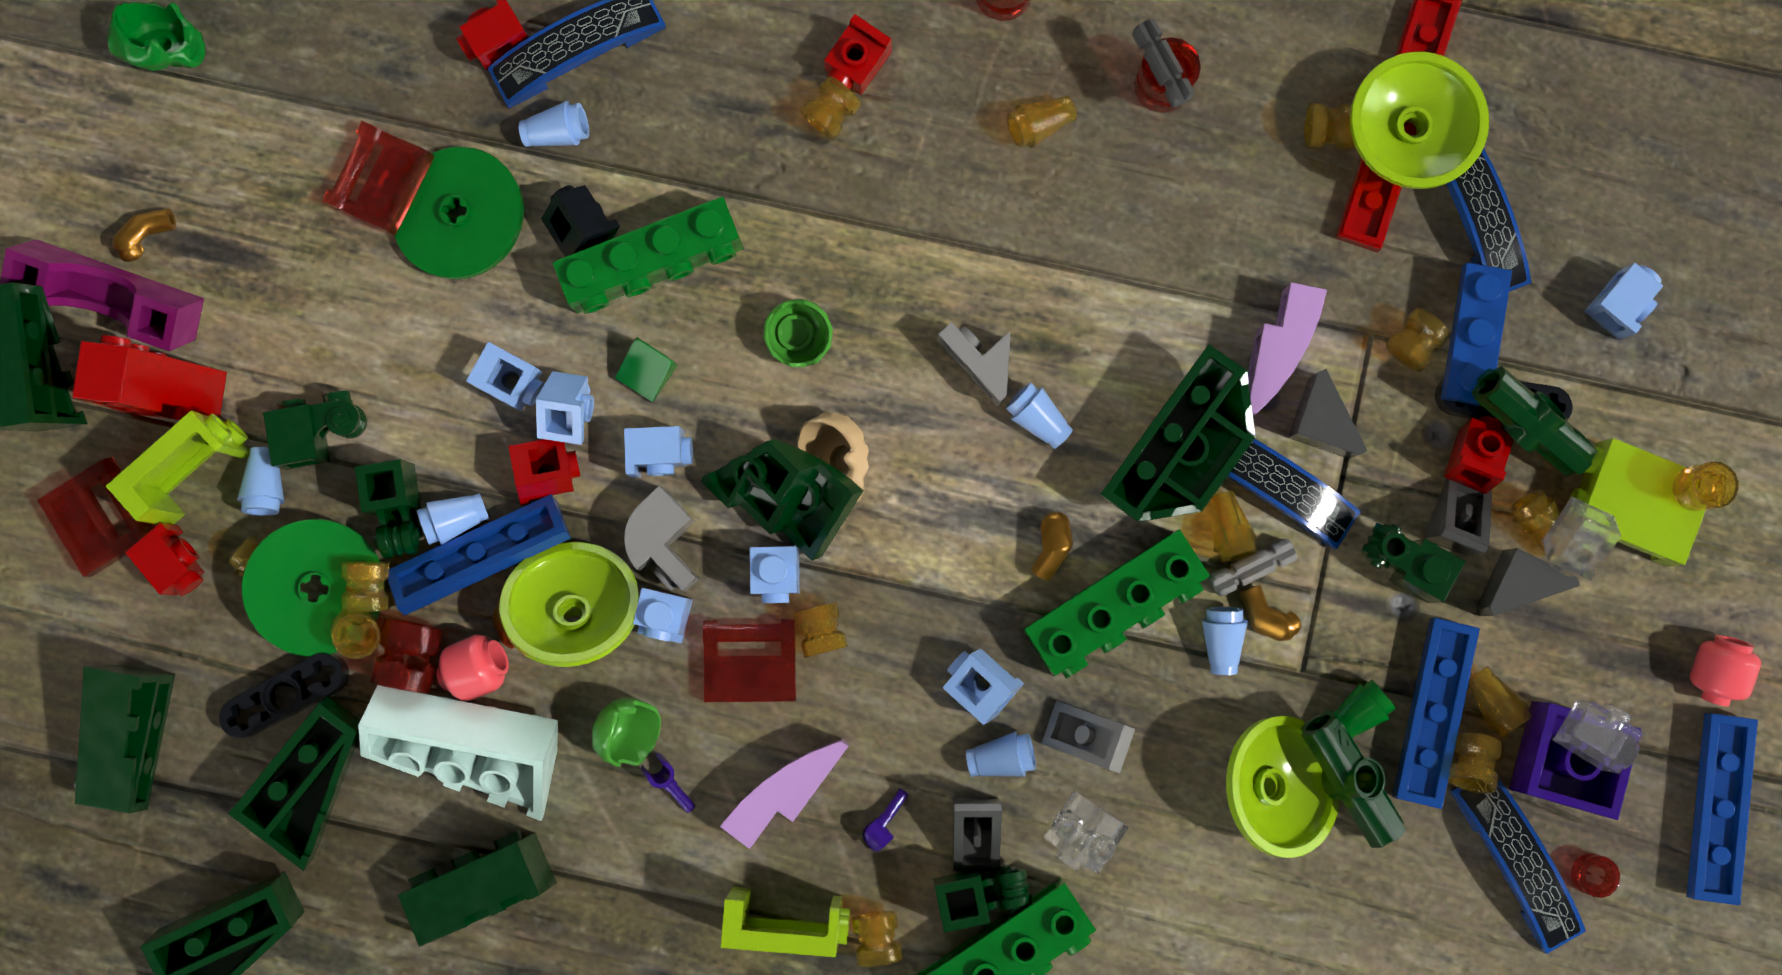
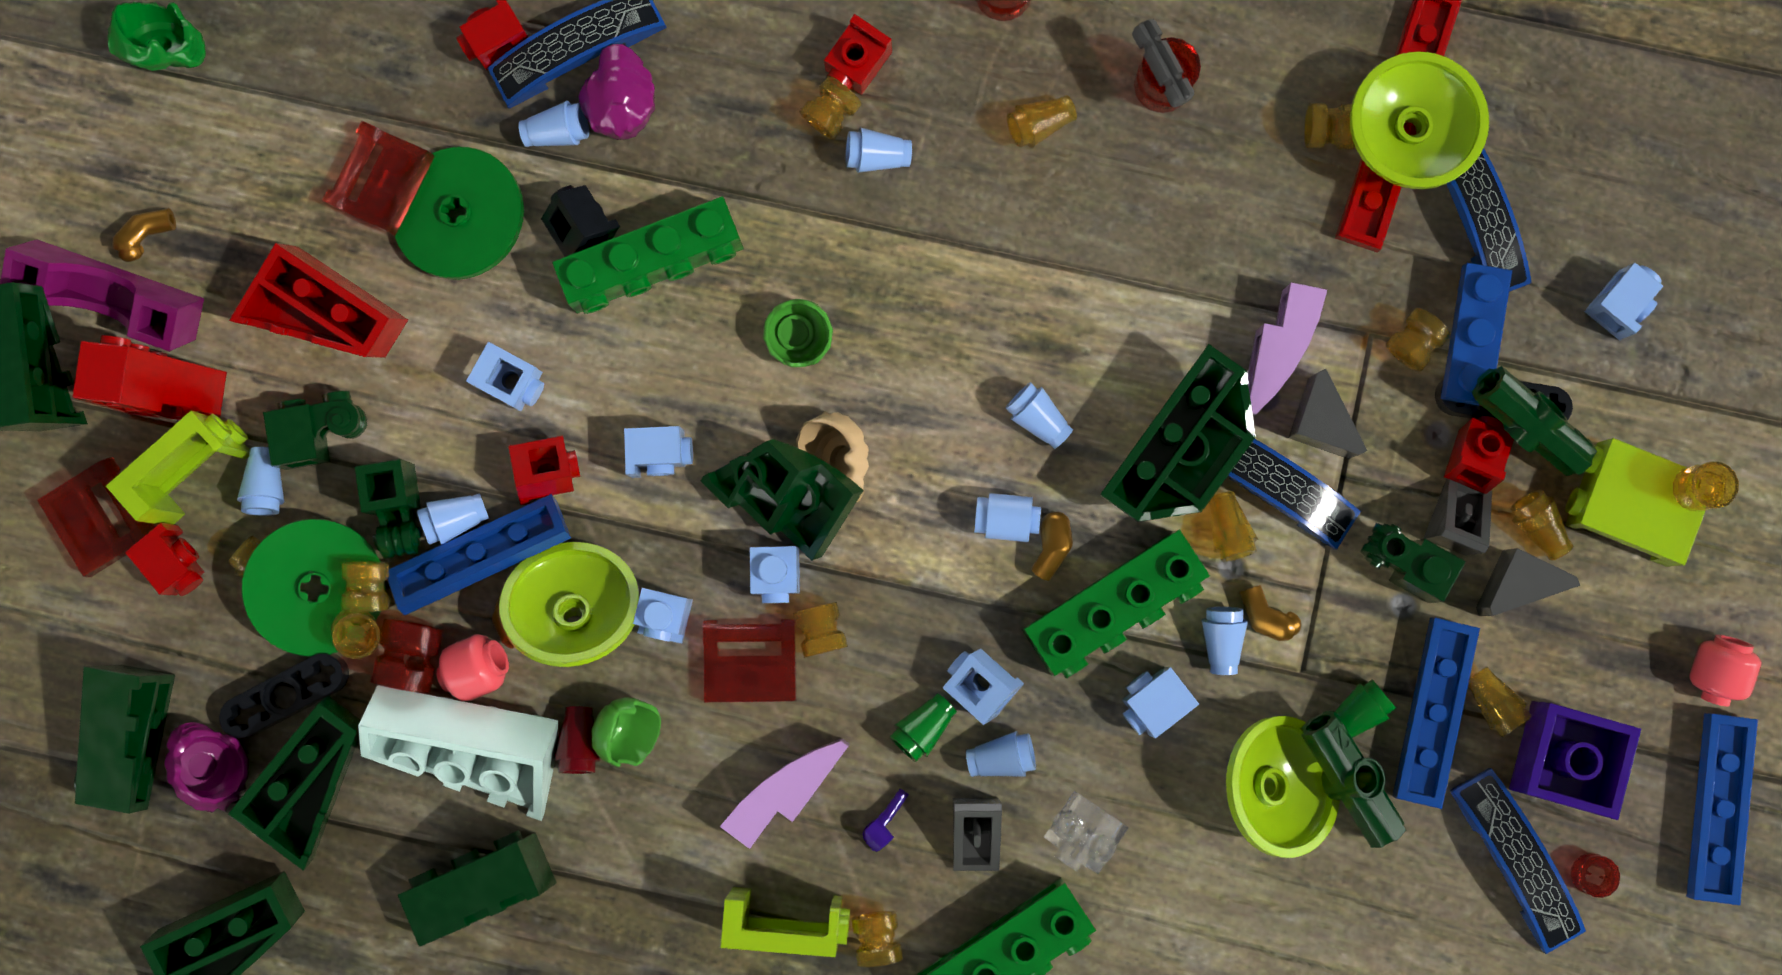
light blue brick [536,371,594,445] -> none
green slope [615,337,678,403] -> none
light grey brick [624,486,700,591] -> none
dark purple hand [641,753,696,813] -> none
dark green brick [933,865,1033,933] -> none
light grey slope [937,322,1010,407] -> none
light grey slope [1041,700,1135,773] -> none
light grey axle [1209,539,1297,596] -> none
clear yellow wheel [1449,733,1505,794] -> none
clear brick [1542,497,1621,581] -> none
clear brick [1553,700,1644,774] -> none
none -> magenta hair [164,722,249,813]
none -> red wedge [229,243,408,358]
none -> dark red cone [554,706,600,774]
none -> magenta hair [579,44,655,140]
none -> light blue cone [845,127,912,173]
none -> green cone [890,693,957,762]
none -> light blue brick [974,493,1041,542]
none -> light blue brick [1122,666,1199,739]

